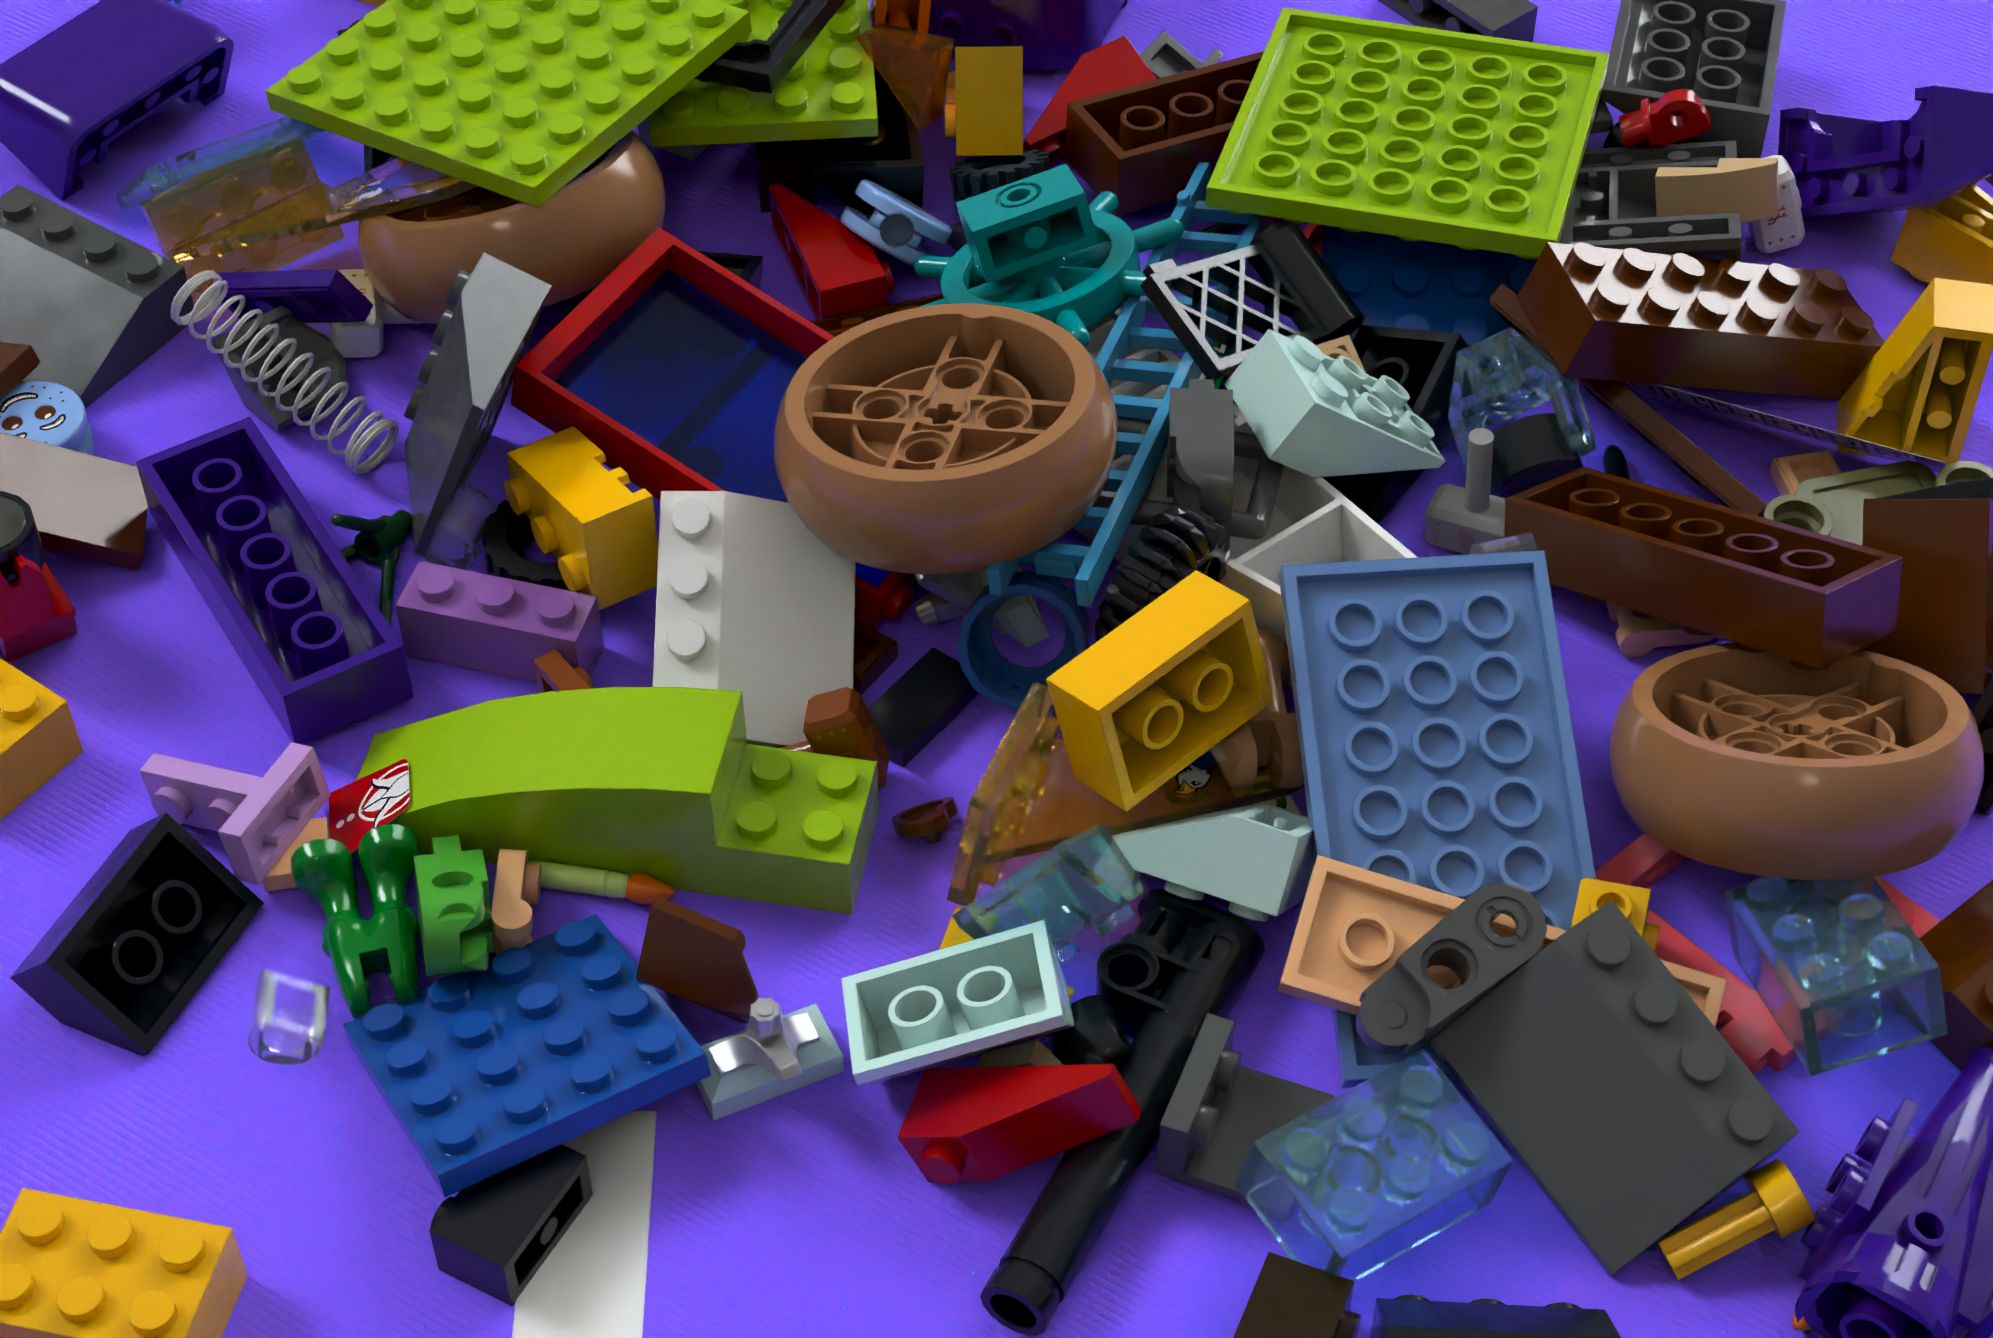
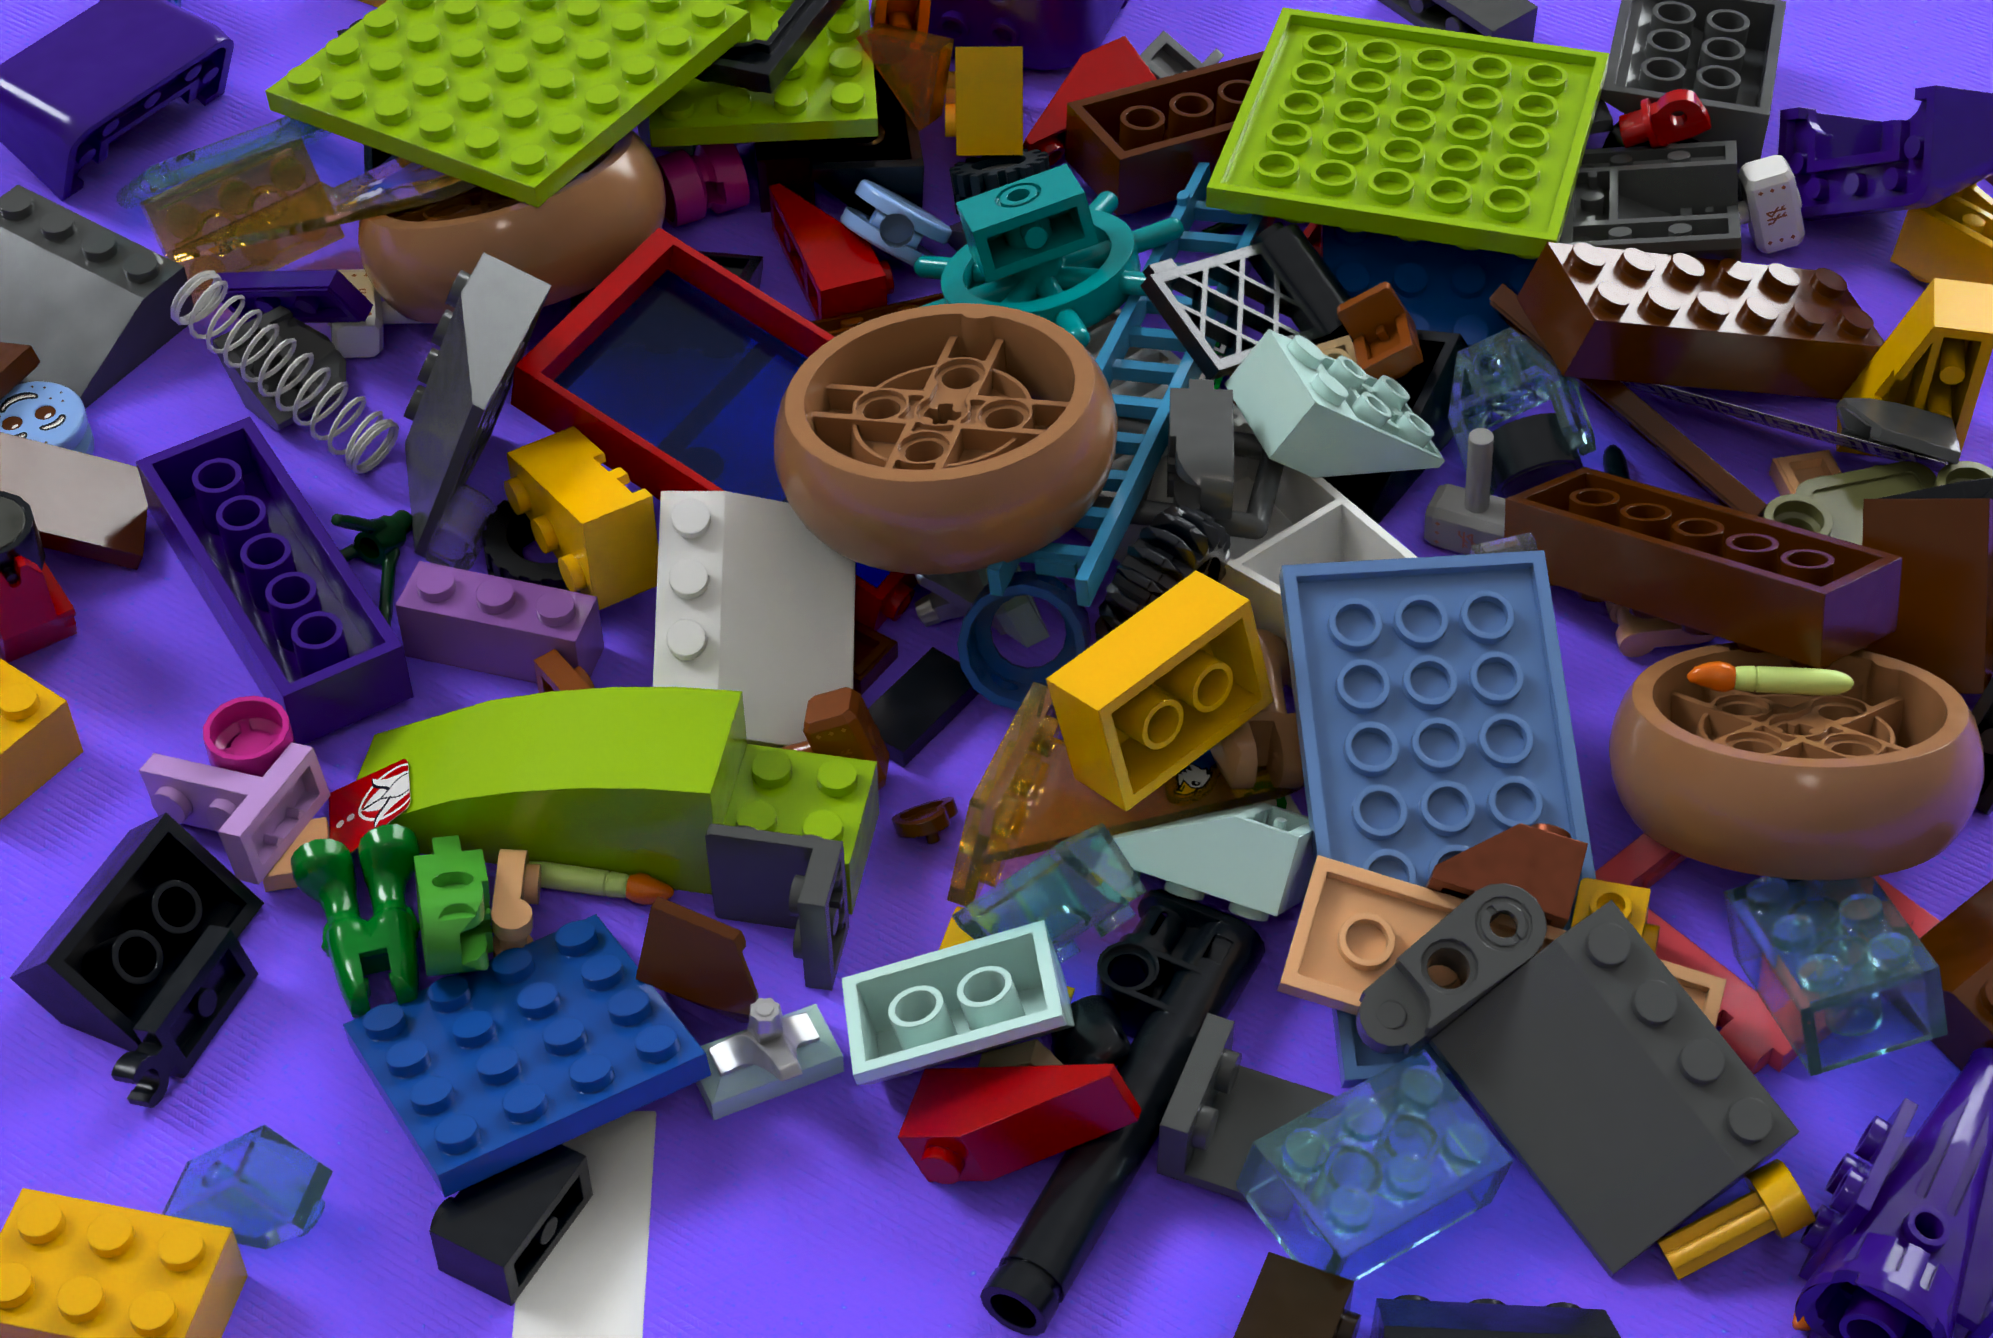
clear brick [248,969,330,1065] -> none
tan slope [1655,158,1779,223] -> none
none -> black plate [111,925,258,1108]
none -> clear light blue slope [162,1124,333,1250]
none -> dark pink wheel [203,695,294,777]
none -> dark pink wheel [655,143,750,228]
none -> dark grey bracket [705,824,849,991]
none -> dark orange bracket [1337,282,1424,380]
none -> copper slope [1425,823,1588,929]
none -> yellowish green piece [1687,661,1854,696]
none -> dark grey slope [1836,397,1961,465]

